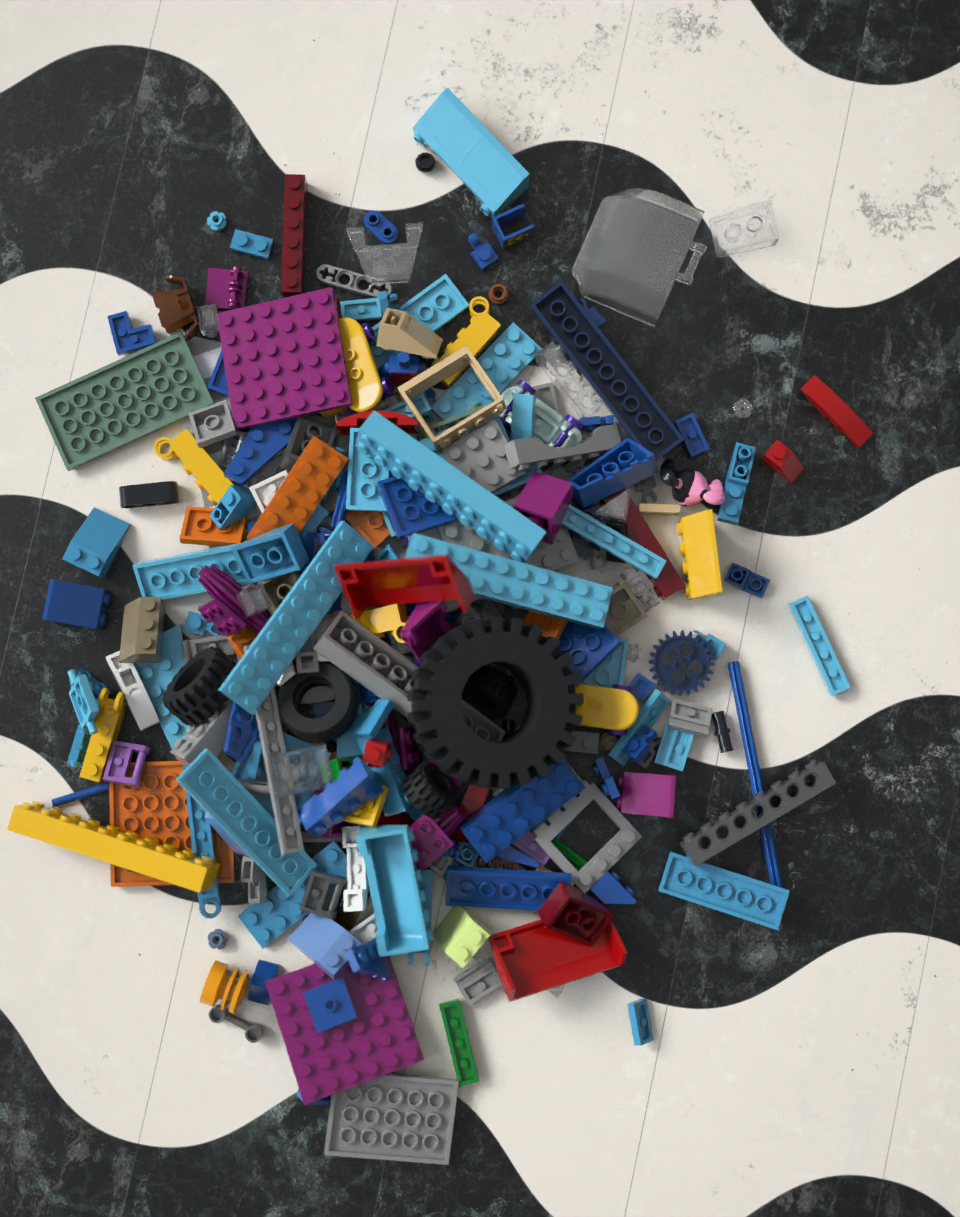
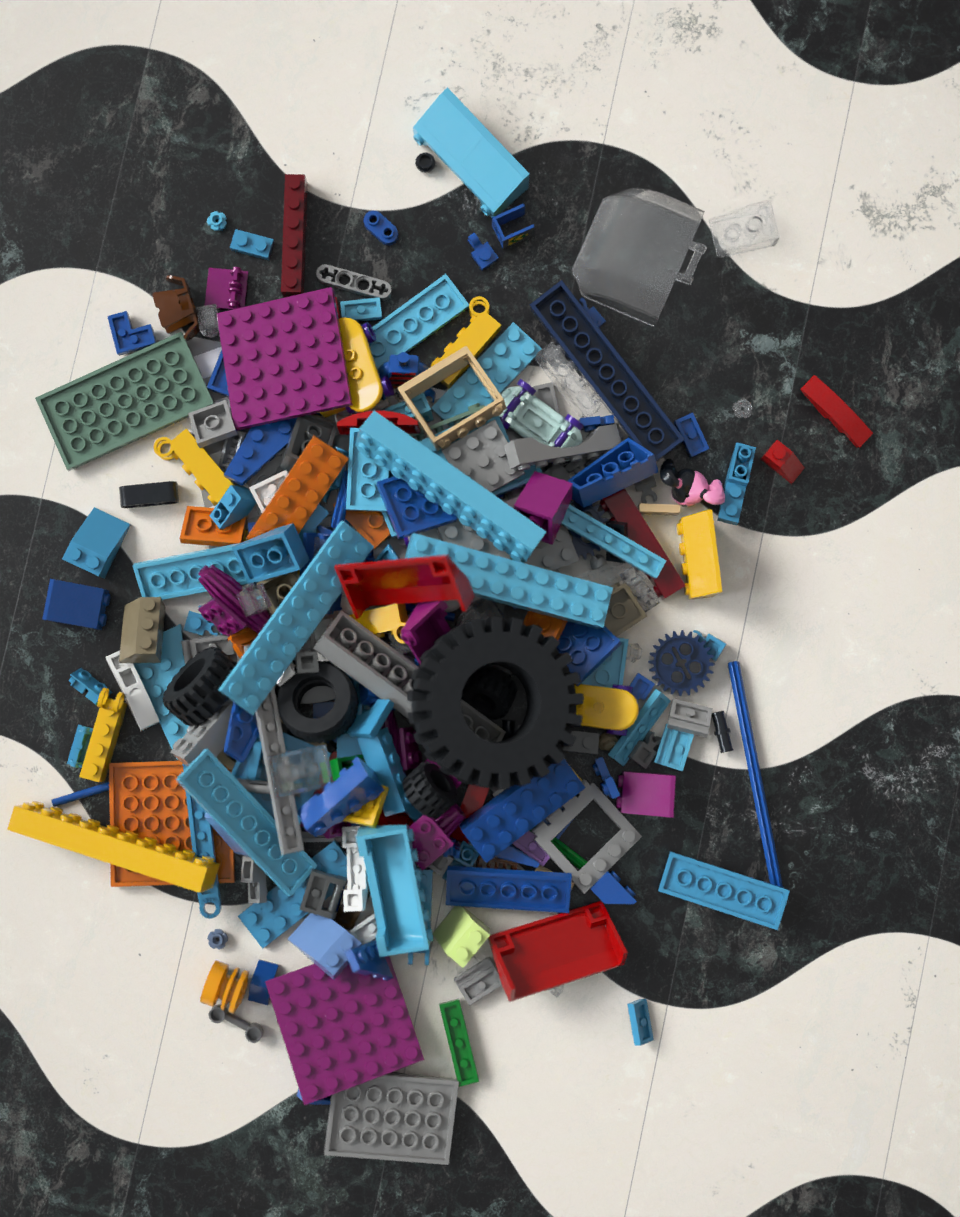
medium azure plate [67,669,100,735] -> none
medium lavender plate [103,741,151,788] -> none
blue plate [303,977,357,1033] -> none
clear wing [346,222,423,285] -> none
red brick [362,738,393,768] -> none
tan slope [377,308,443,359] -> none
dark azure tile [379,290,400,315] -> none
dark orange plate [489,284,508,304] -> none
medium azure slope [511,393,536,441] -> none
dark red slope [537,881,616,947] -> none
clear slope [594,488,631,522] -> none
blue plate [622,724,659,763] -> none
dark grey brick [679,760,836,866] -> none
blue slope [724,562,770,599] -> none
medium azure plate [788,595,851,696] -> none

